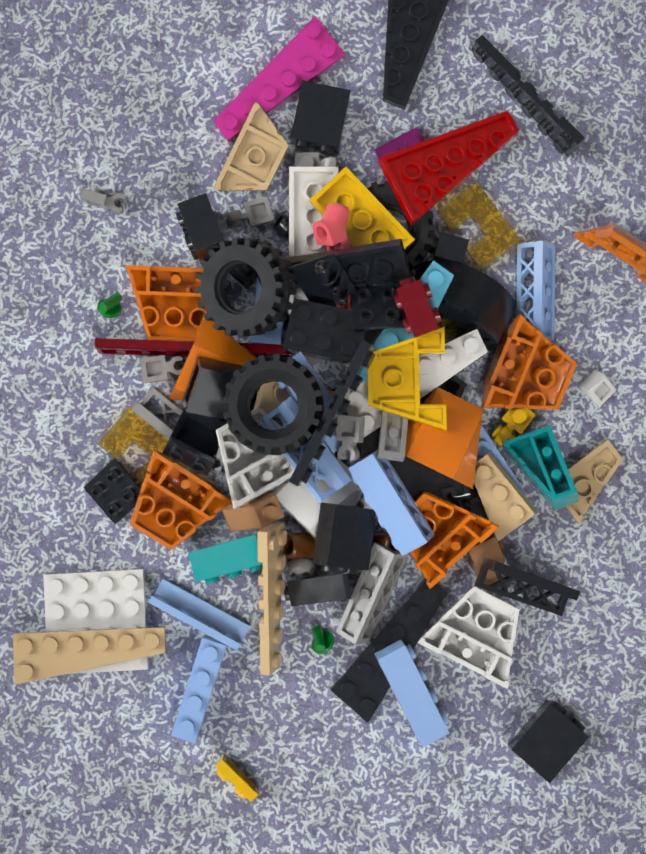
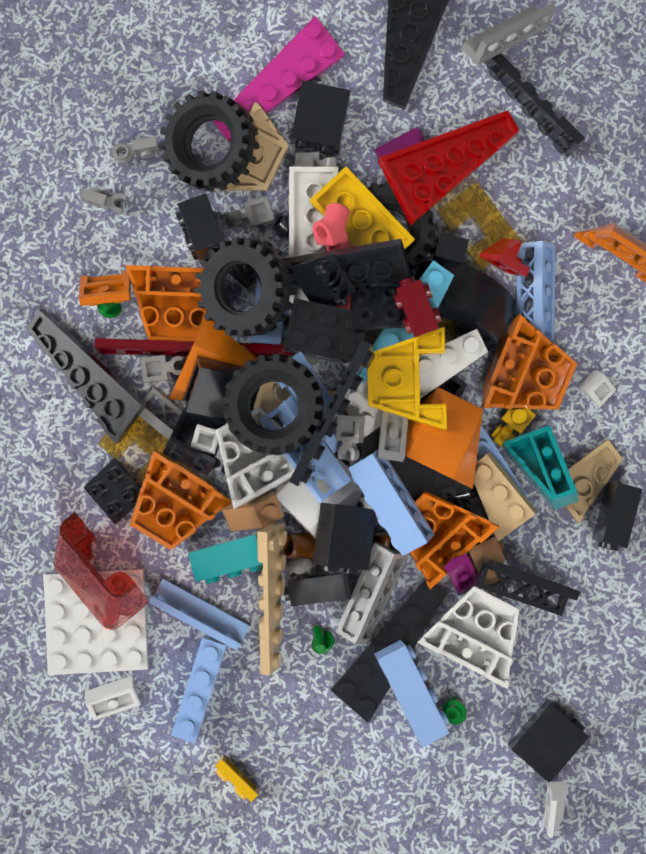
tan wing [13,626,166,684] -> none
none -> black wing [26,309,147,443]
none -> clear red windscreen [53,512,150,630]
none -> orange plate [78,270,132,306]
none -> white slope [85,676,141,721]
none -> light grey plate [112,136,160,164]
none -> black tyre [159,91,259,192]
none -> white slope [191,424,218,455]
none -> green plate [442,696,467,725]
none -> magenta plate [444,553,477,595]
none -> light grey fence [462,3,557,65]
none -> red slope [479,238,530,277]
none -> white slope [544,782,567,838]
none -> black brick [592,482,643,551]

